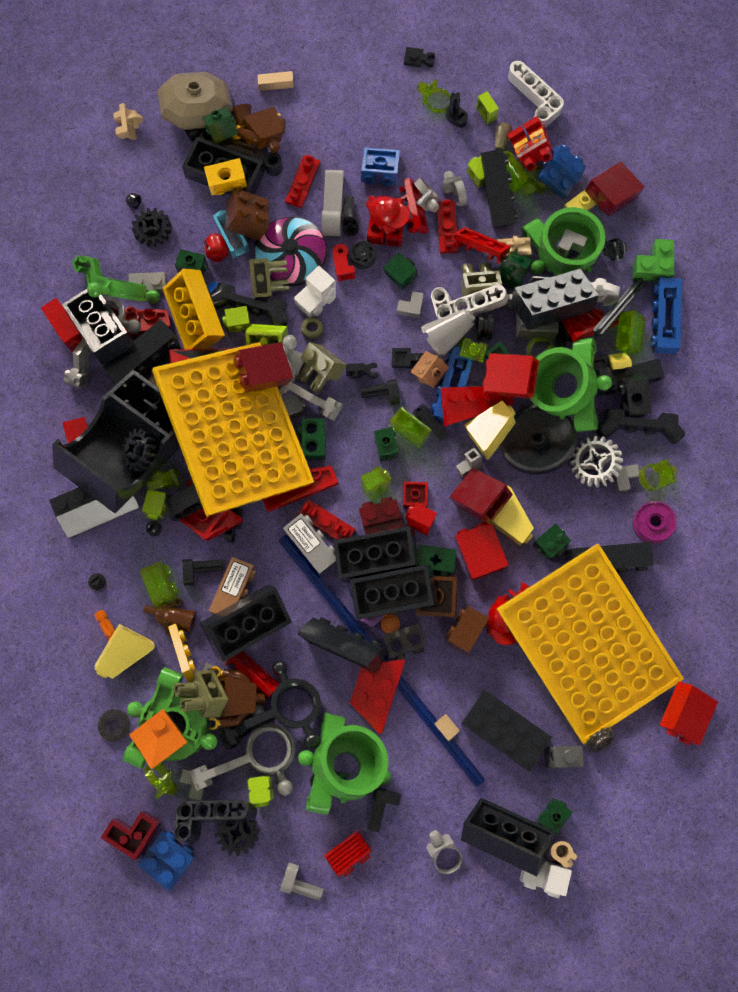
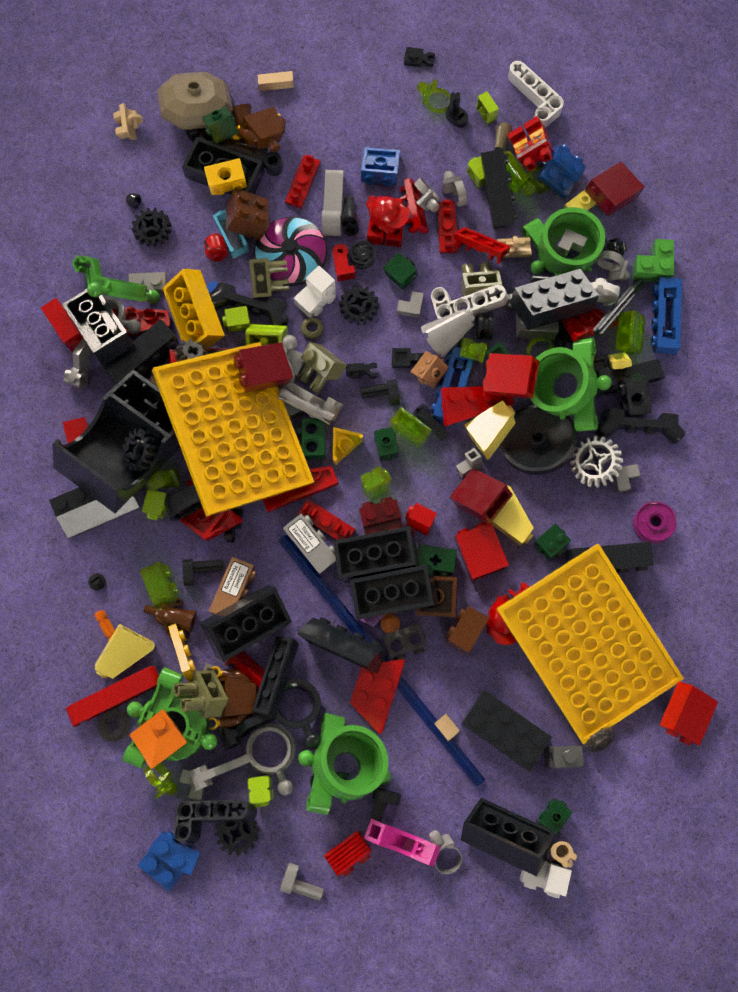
dark red brick [101,811,162,860] -> none
black hinge [146,521,162,536] -> none
dark green head [175,249,208,277] -> none
red piece [403,482,428,508] -> none
dark green head [499,251,532,288] -> none
clear neon green piece [639,459,678,491] -> none
none -> red beam [65,665,159,727]
none -> blue sticker [169,844,200,875]
none -> dark grey gear [175,338,208,362]
none -> black slope [252,636,299,719]
none -> light grey pin [278,388,334,425]
none -> yellow slope [333,427,364,465]
none -> black gear [339,285,379,325]
none -> dark pink arch [364,819,441,867]
none -> light grey piece [597,251,630,282]

